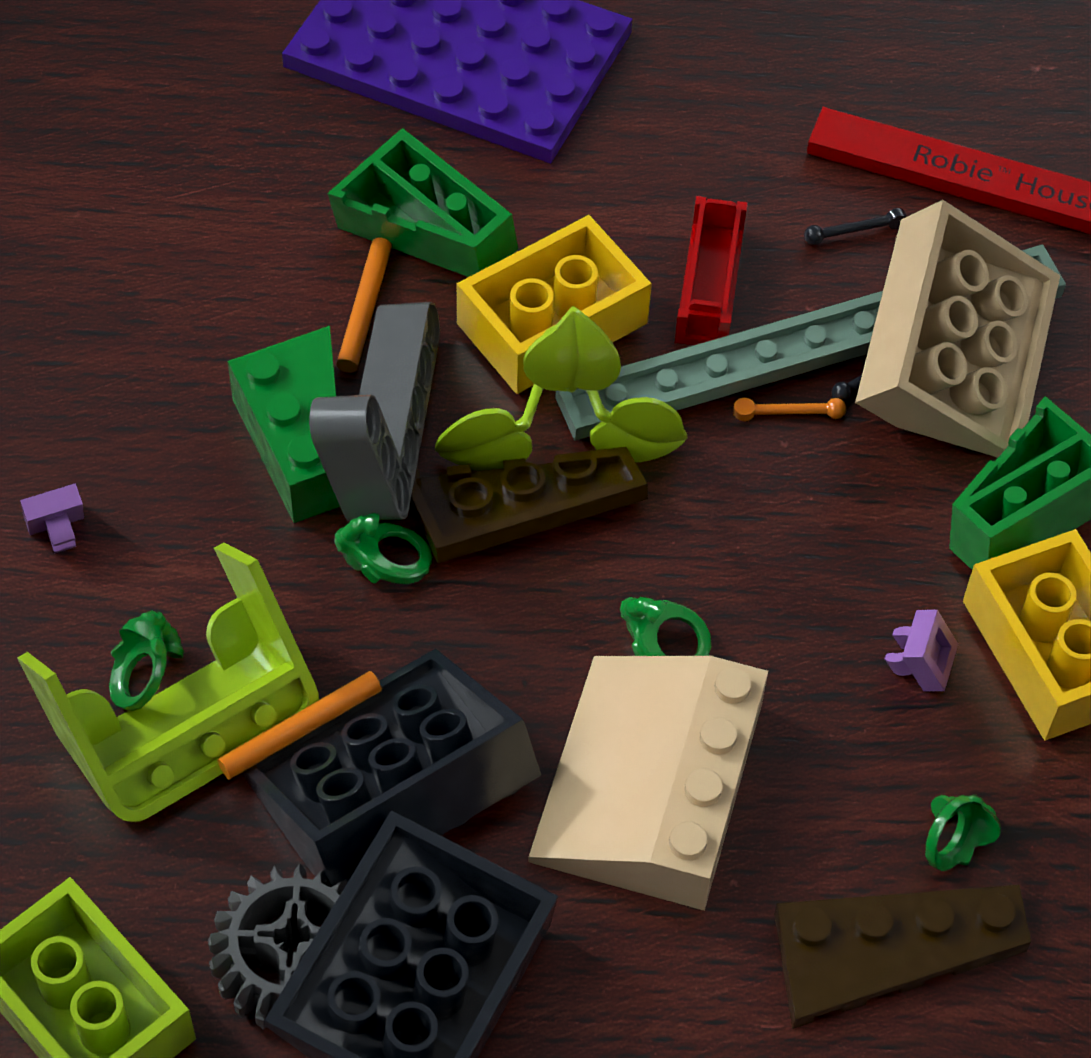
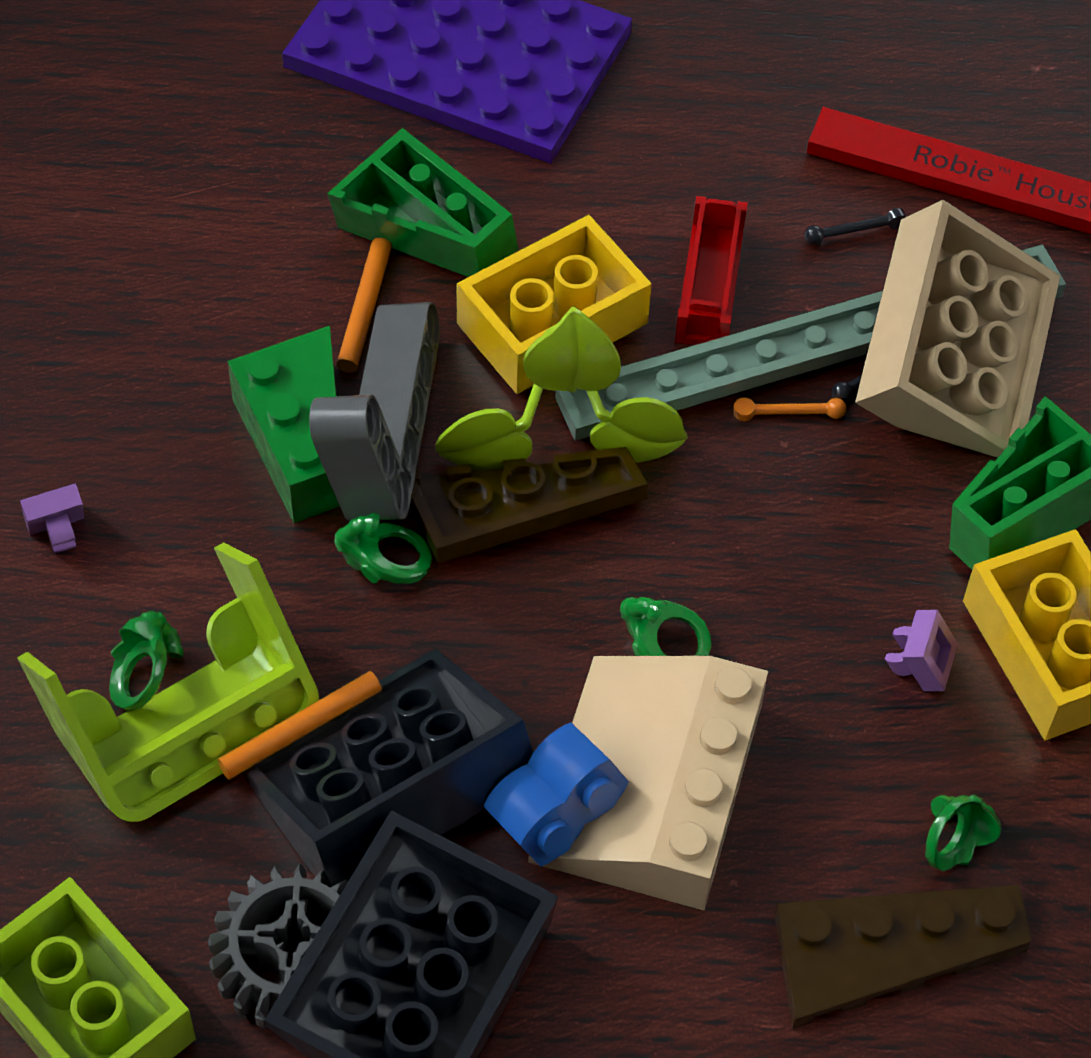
none -> blue brick [483,722,629,867]

